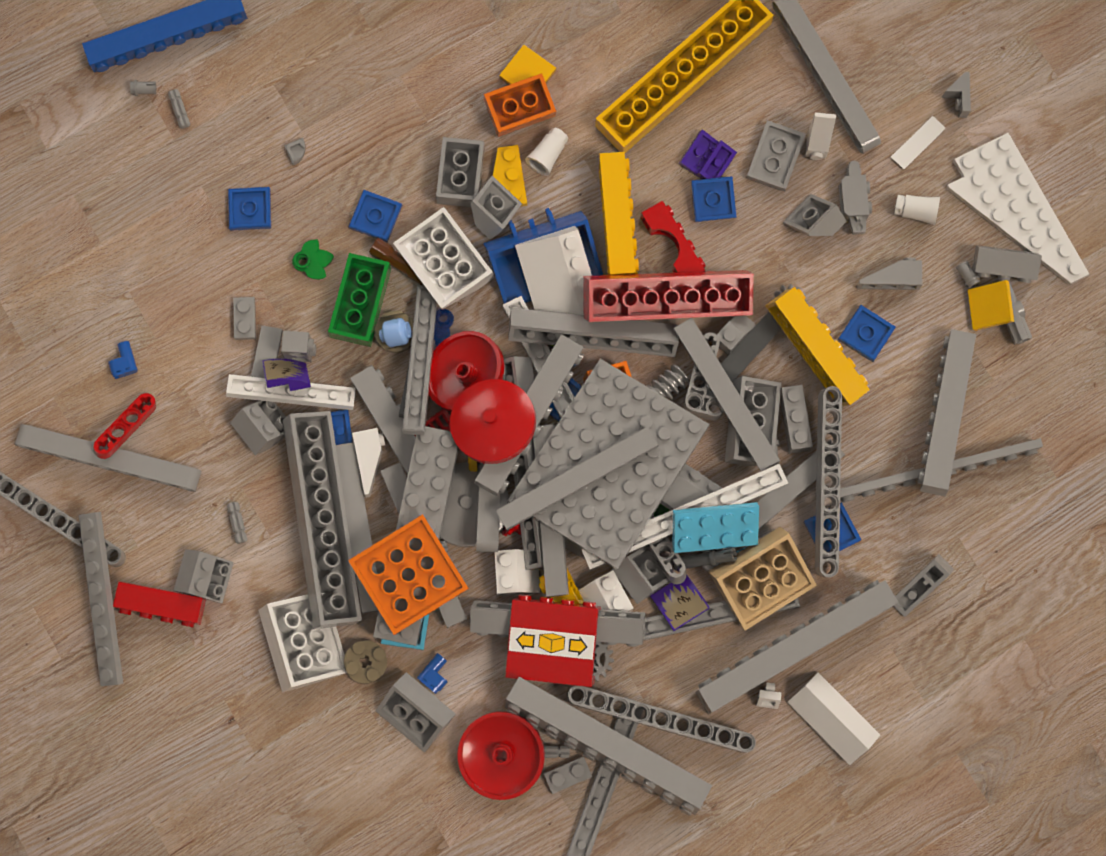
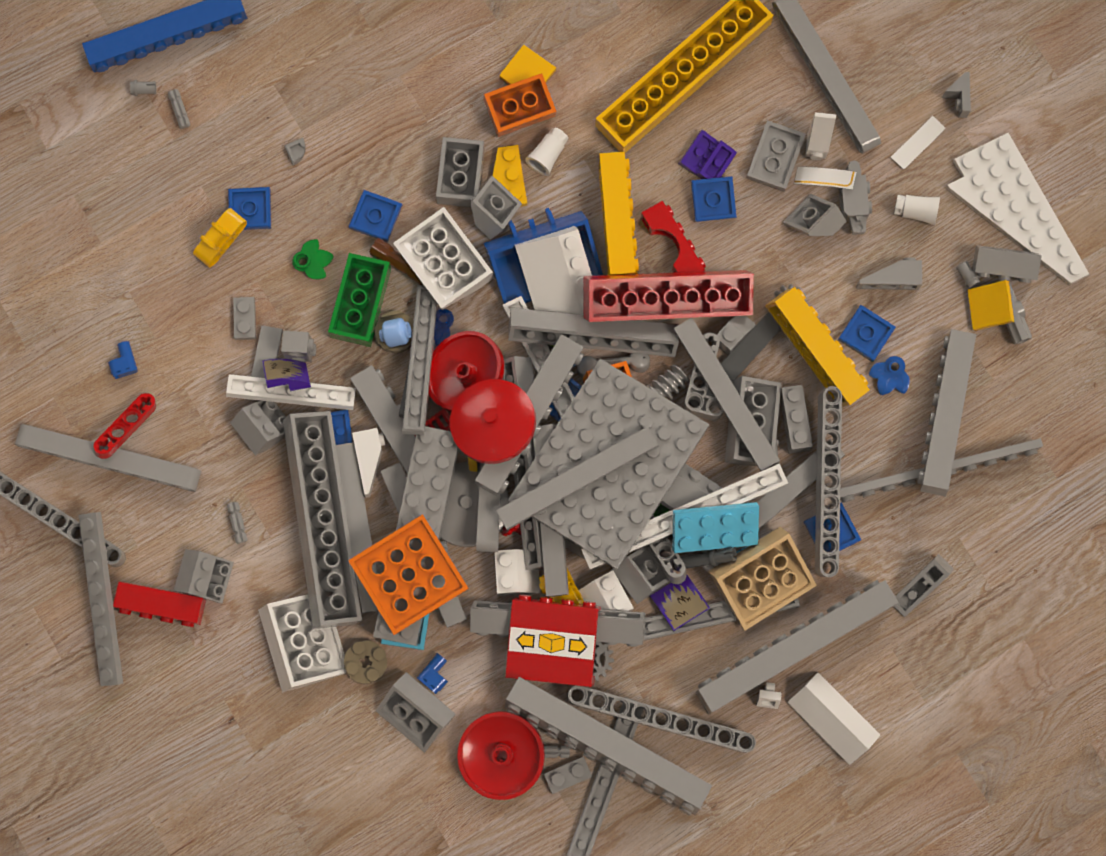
none -> yellow piece [193,208,247,268]
none -> light grey piece [577,353,650,378]
none -> white sticker [794,167,856,189]
none -> blue plate [869,356,910,395]

